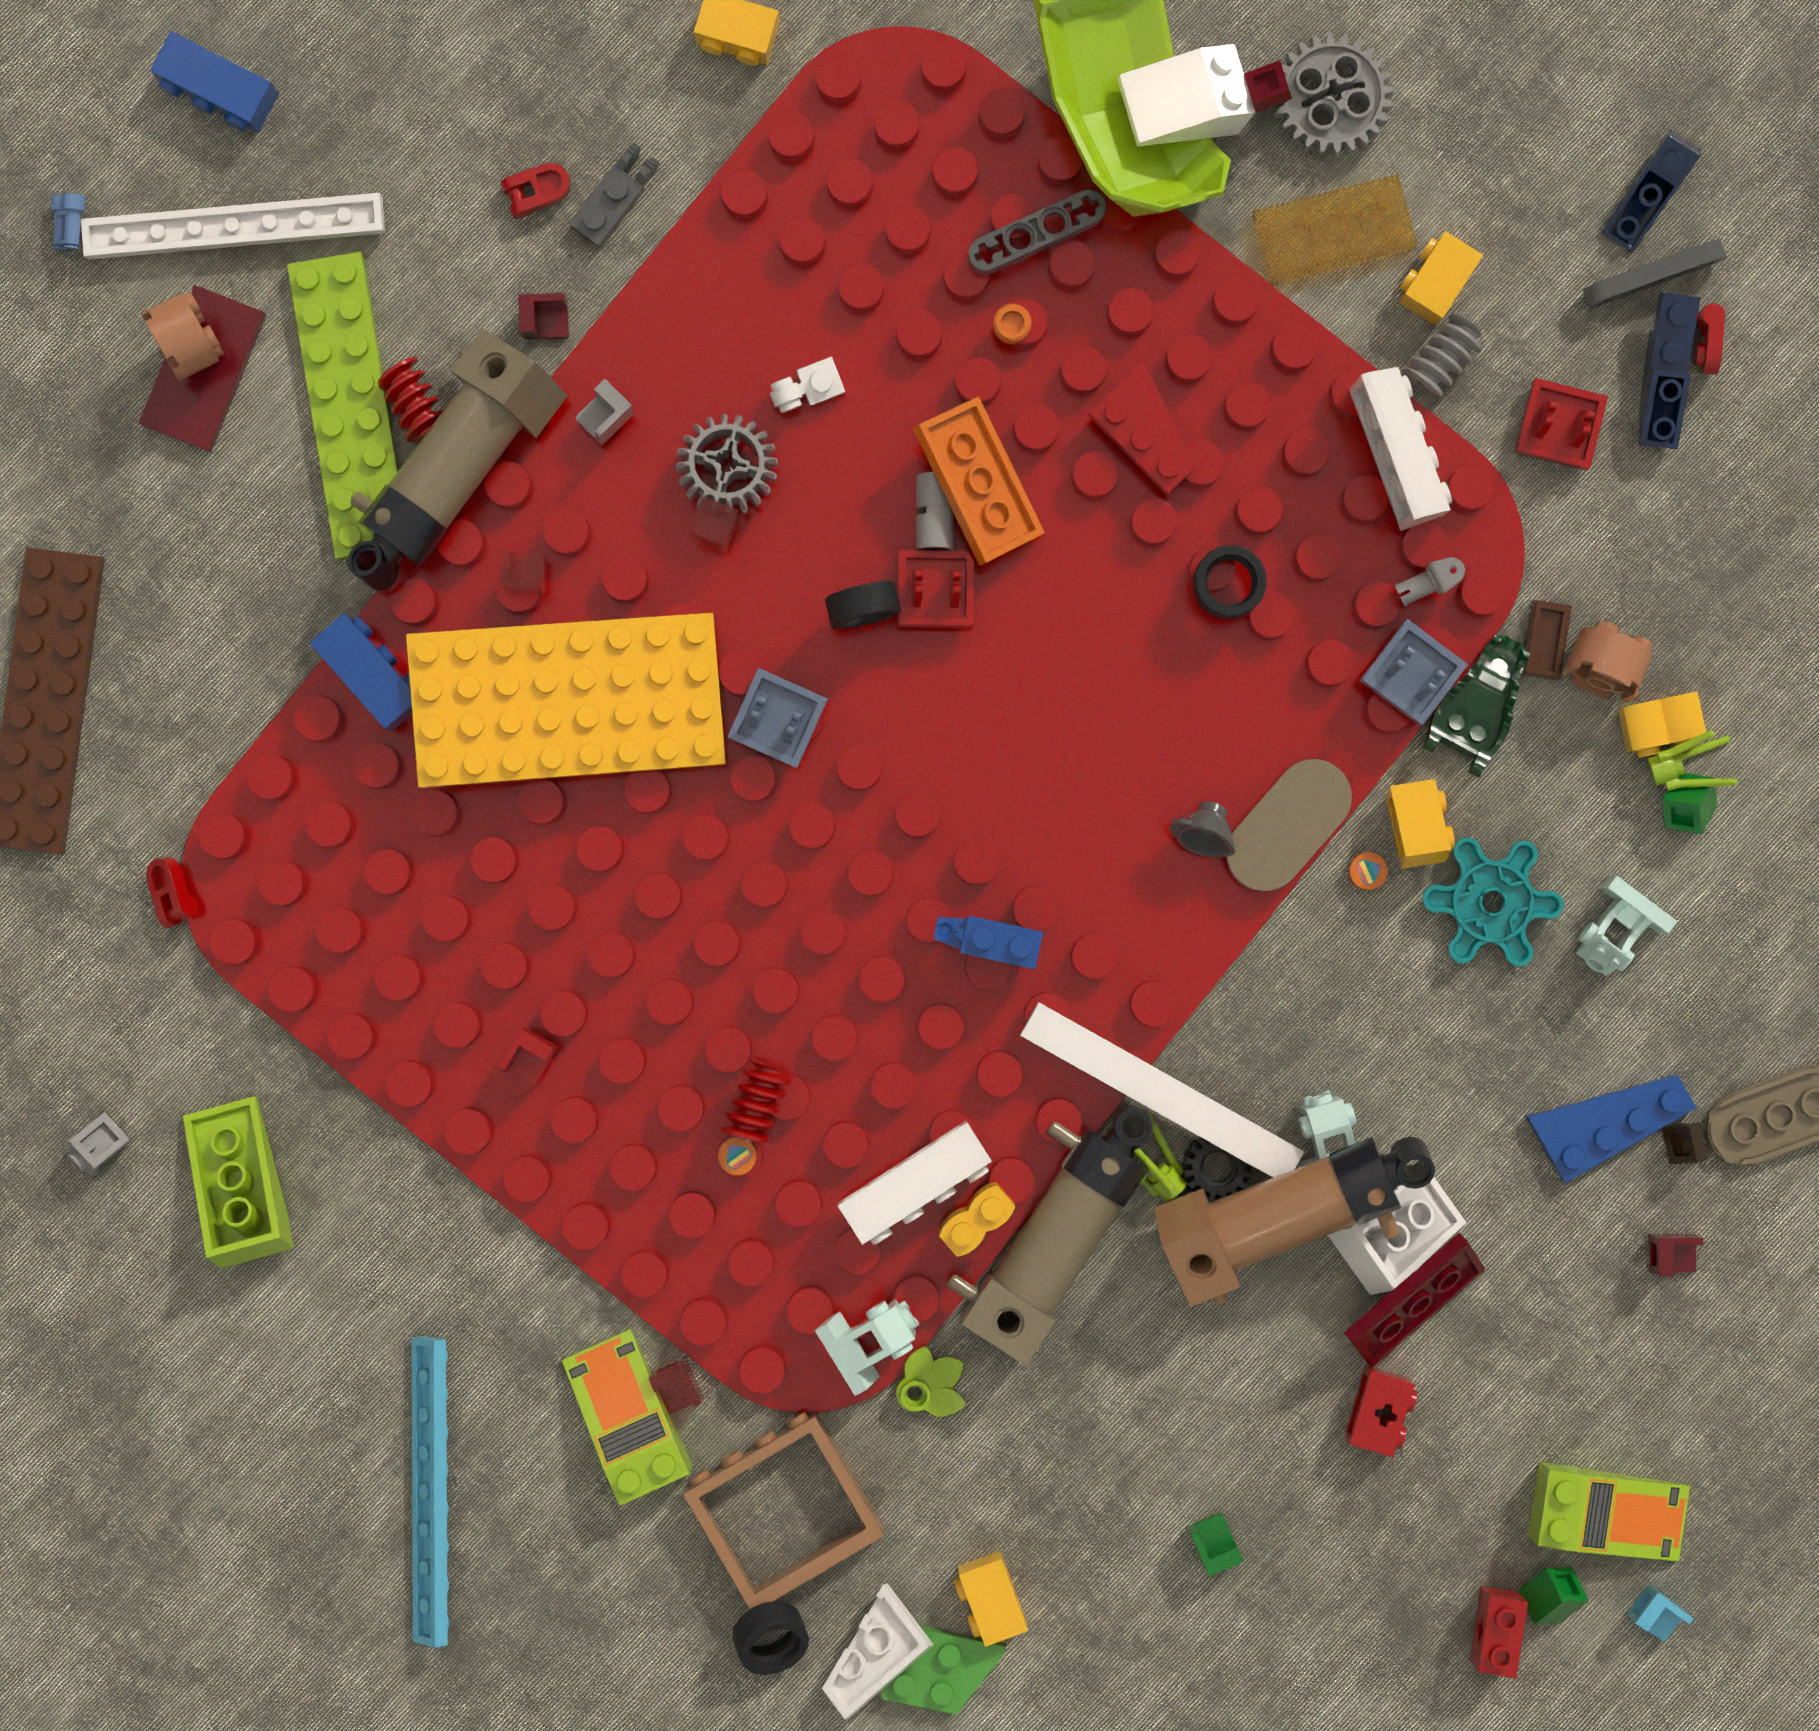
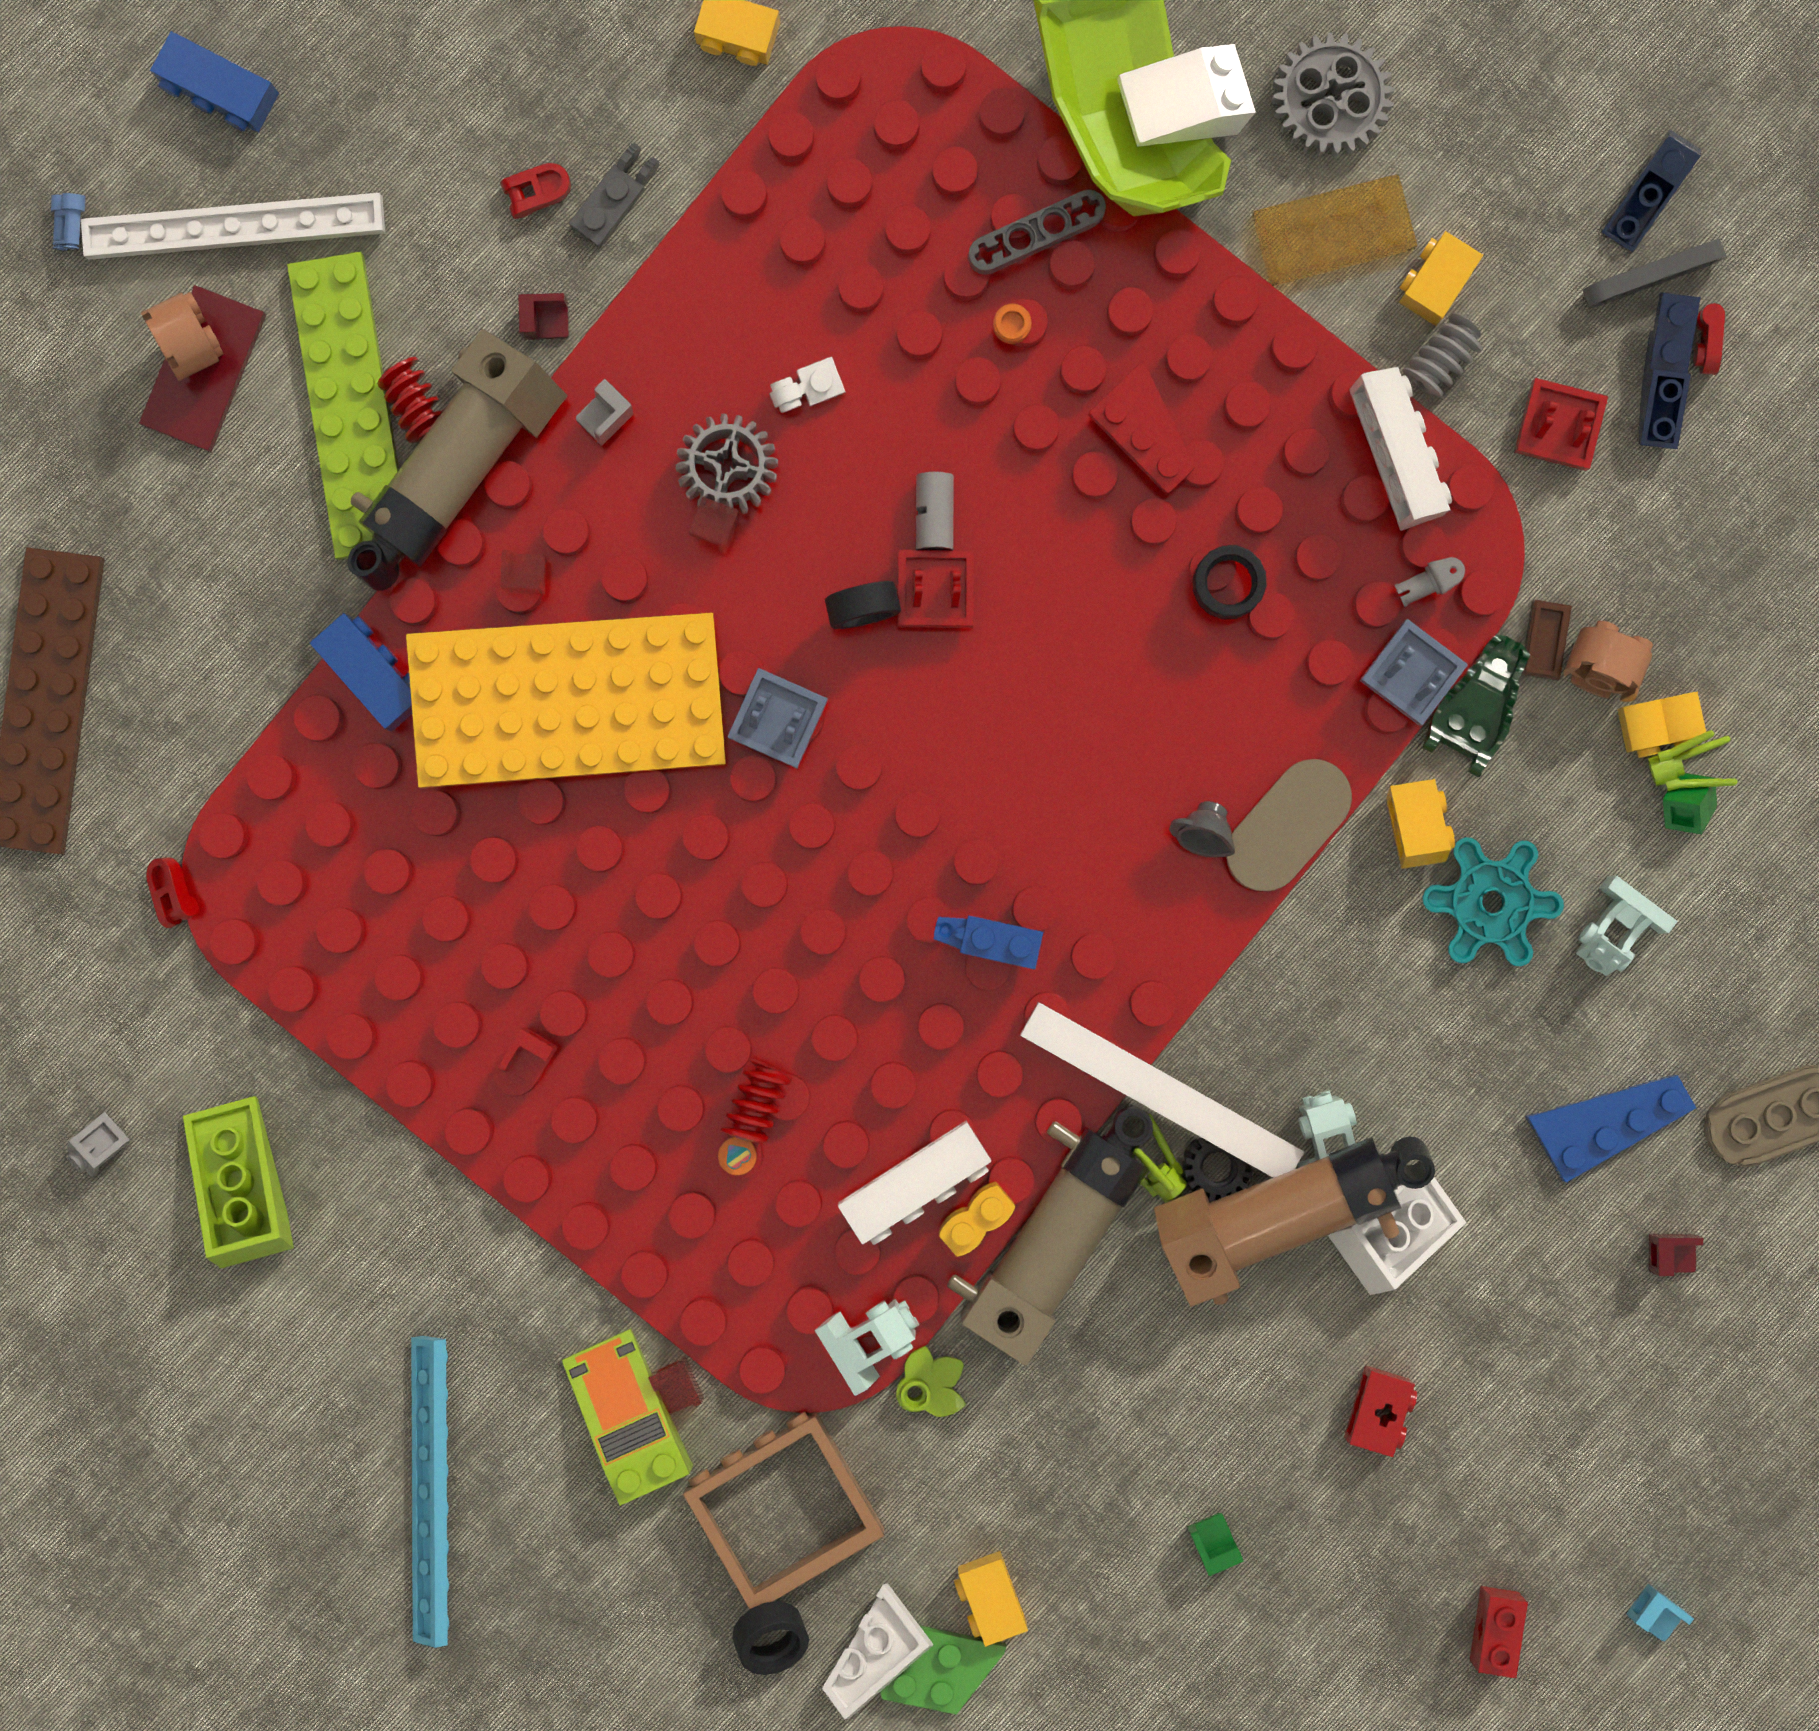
orange plate [913,396,1045,566] -> none
dark red tile [1244,60,1292,112] -> none
dark red tile [1344,1233,1485,1367] -> none
orange tile [1348,852,1388,890] -> none
green panel [1519,1567,1589,1625] -> none
slope [1528,1461,1690,1561] -> none
dark brown tile [1662,1122,1711,1164] -> none

